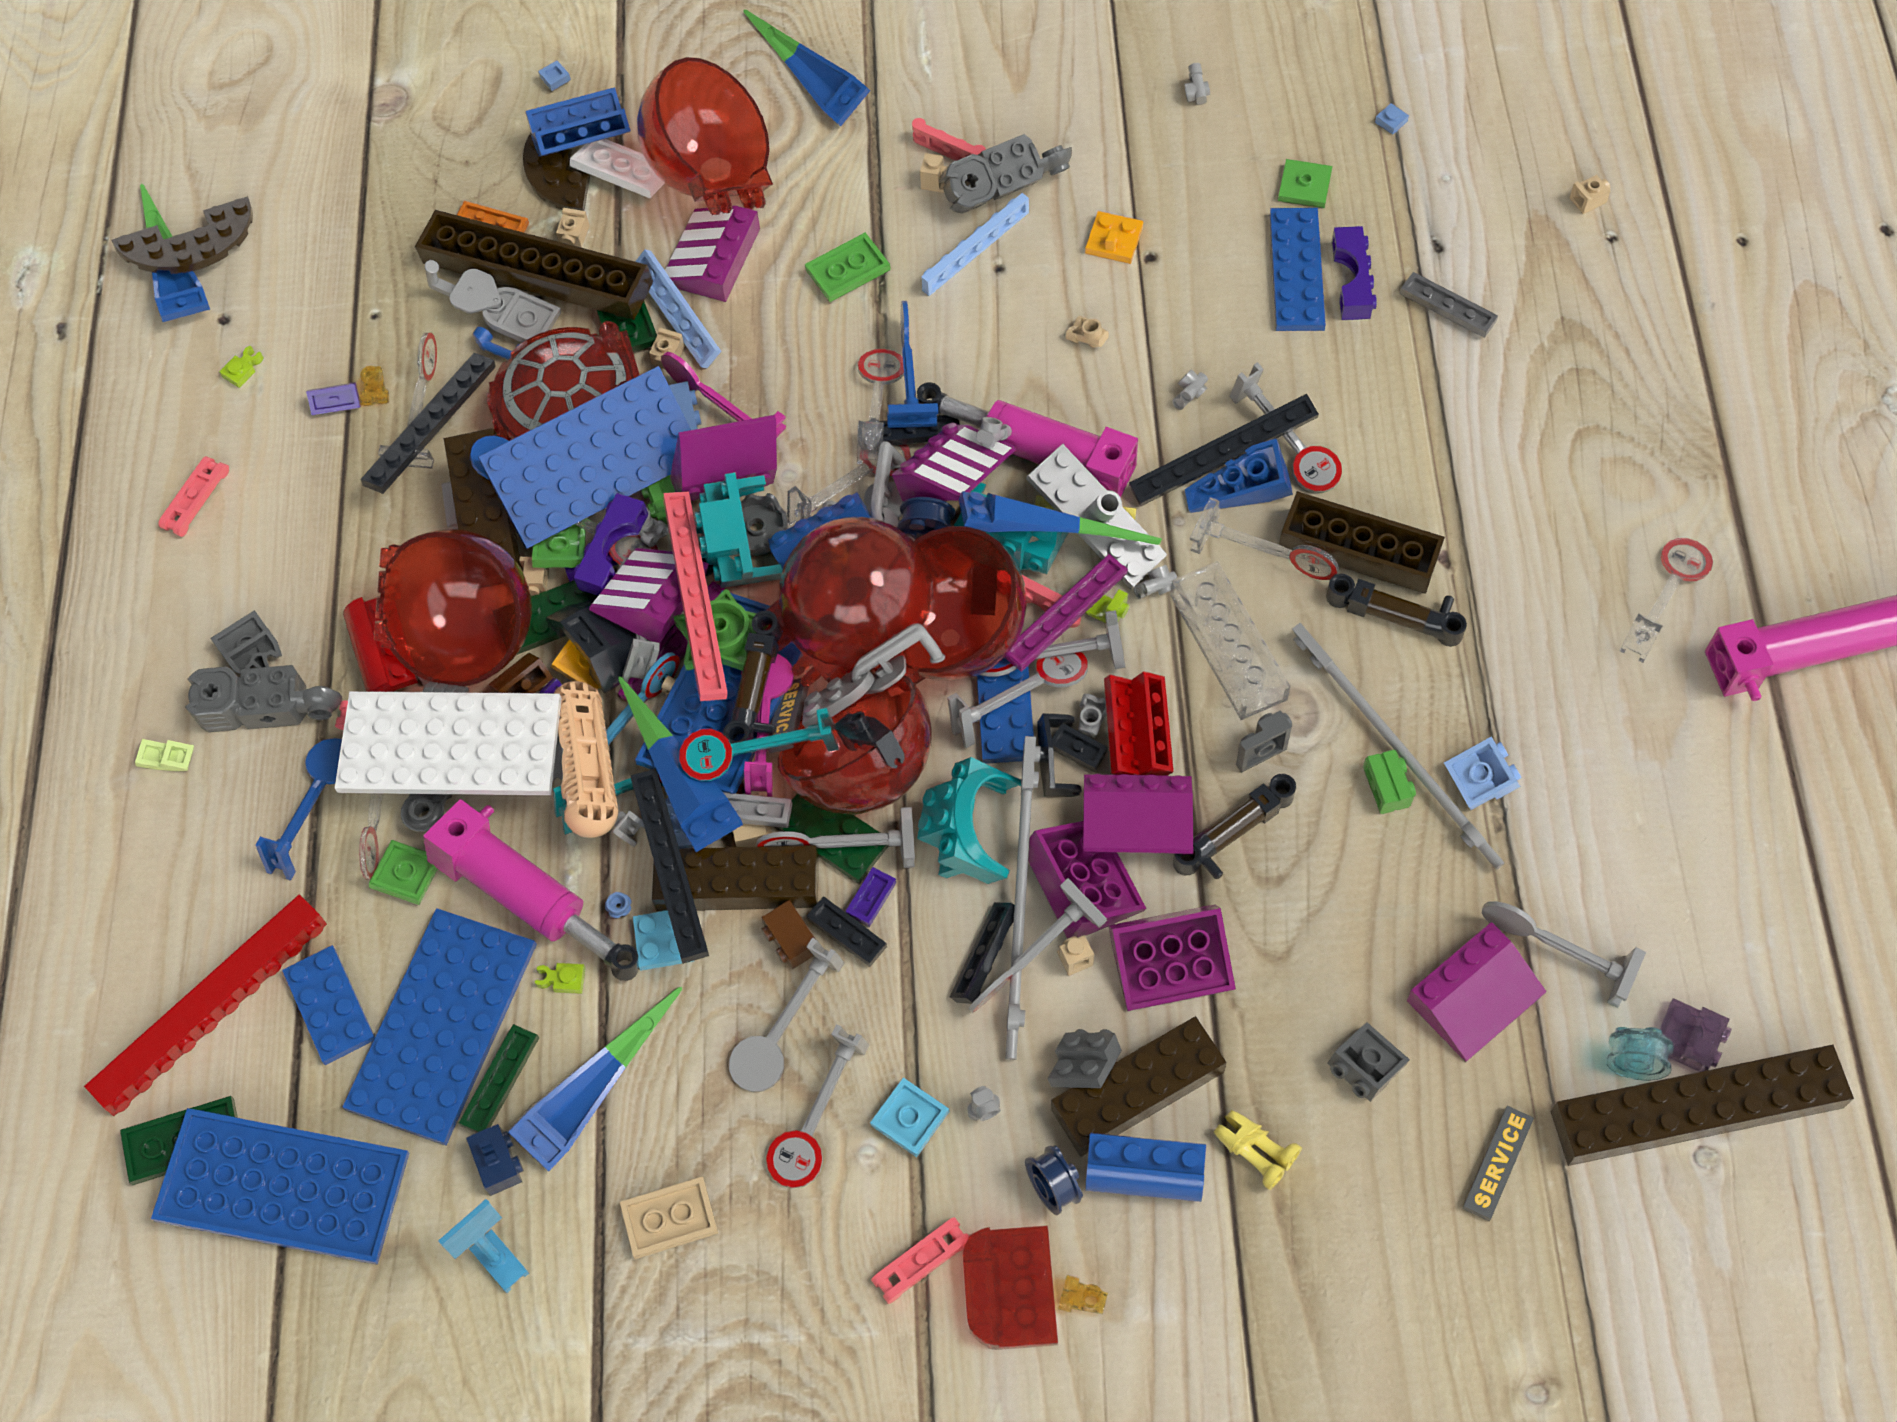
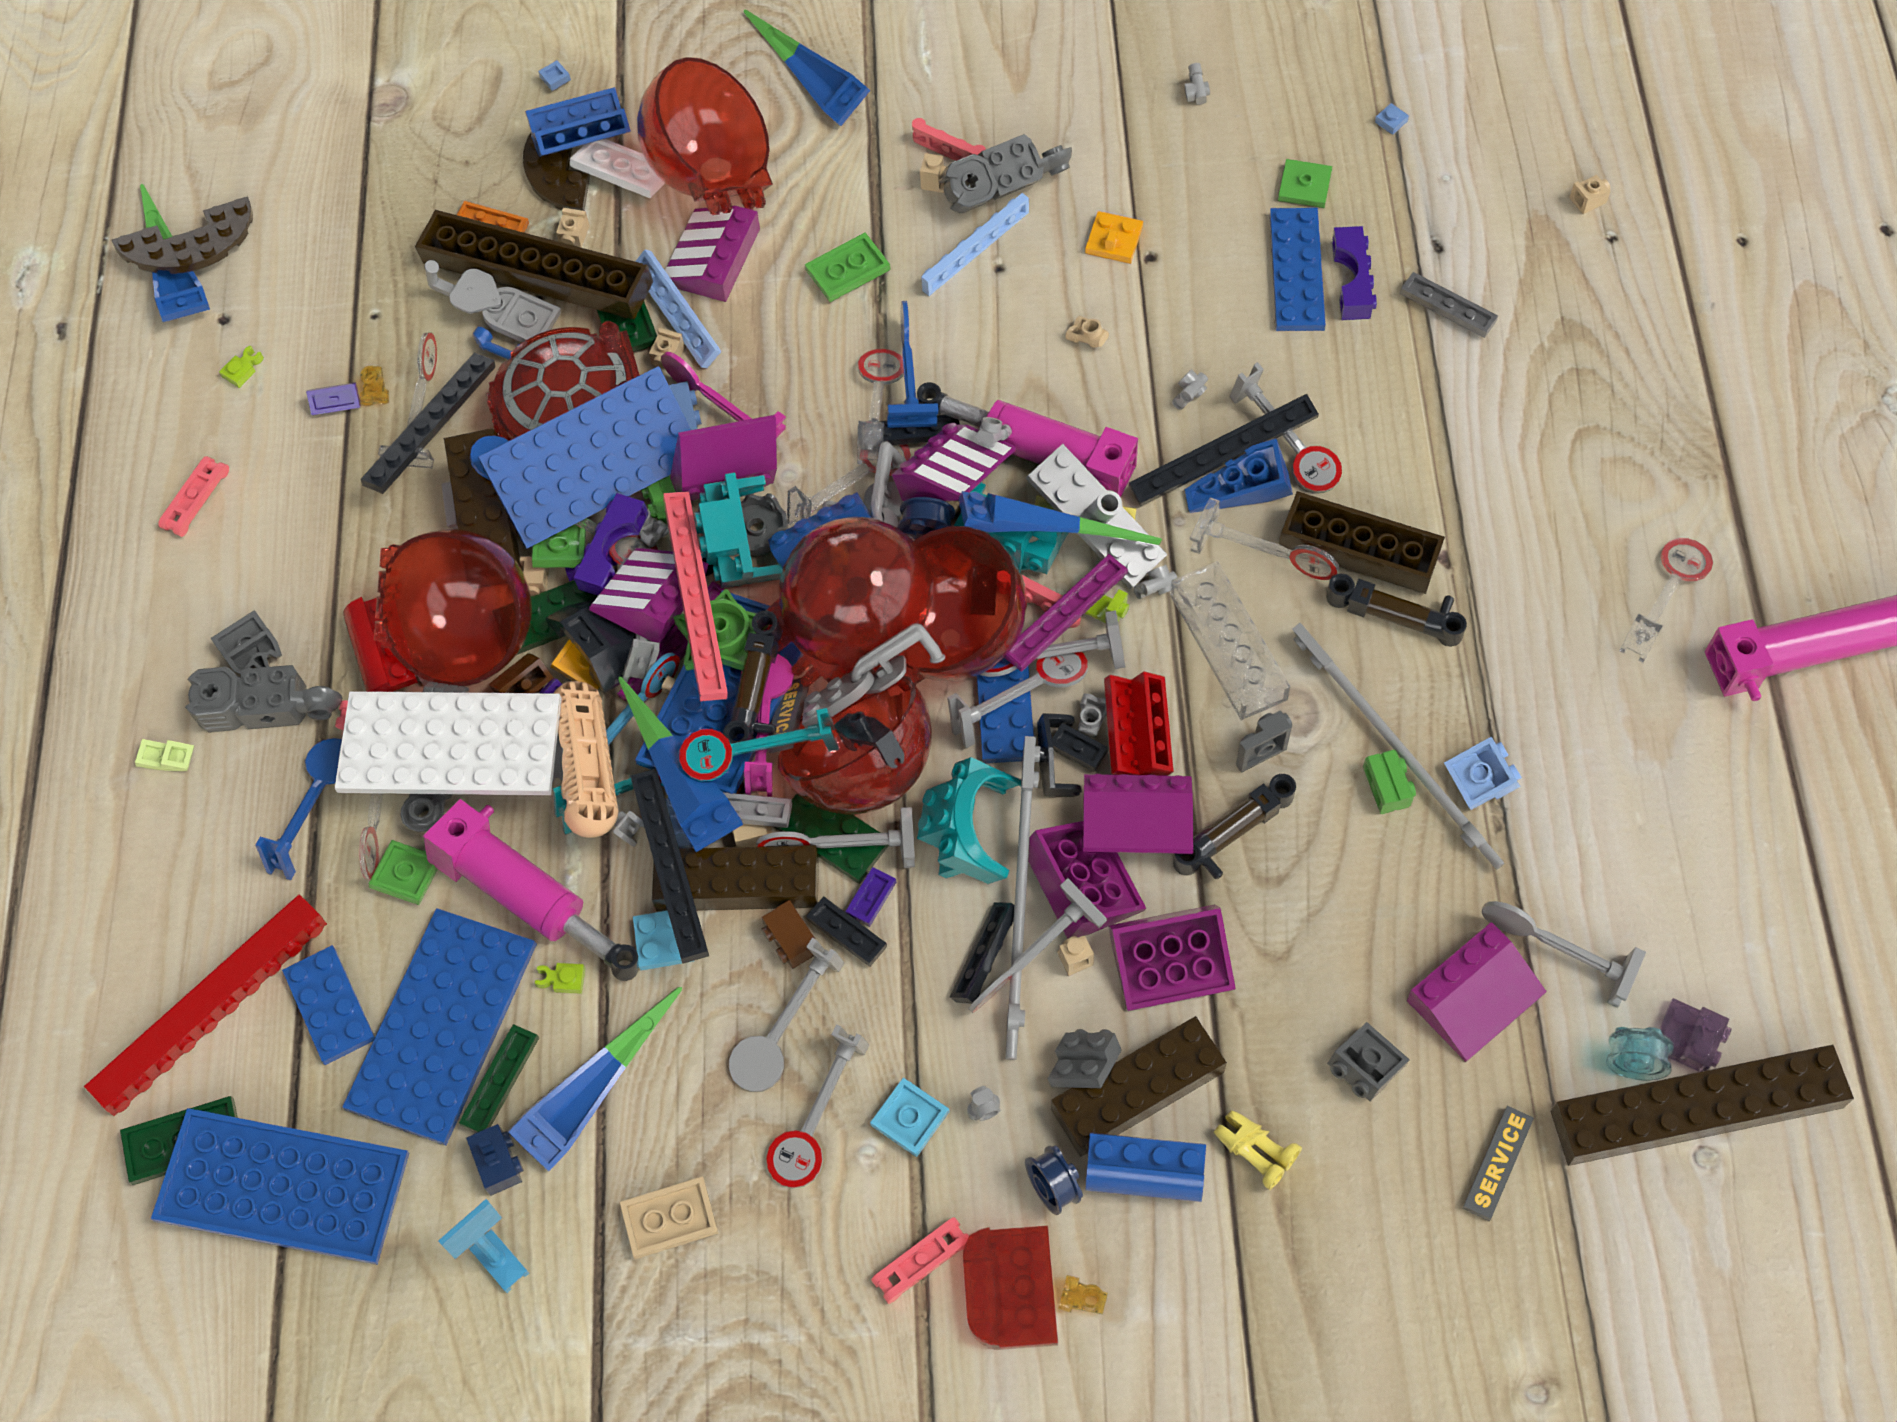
medium blue plate [605,892,632,918] -> none

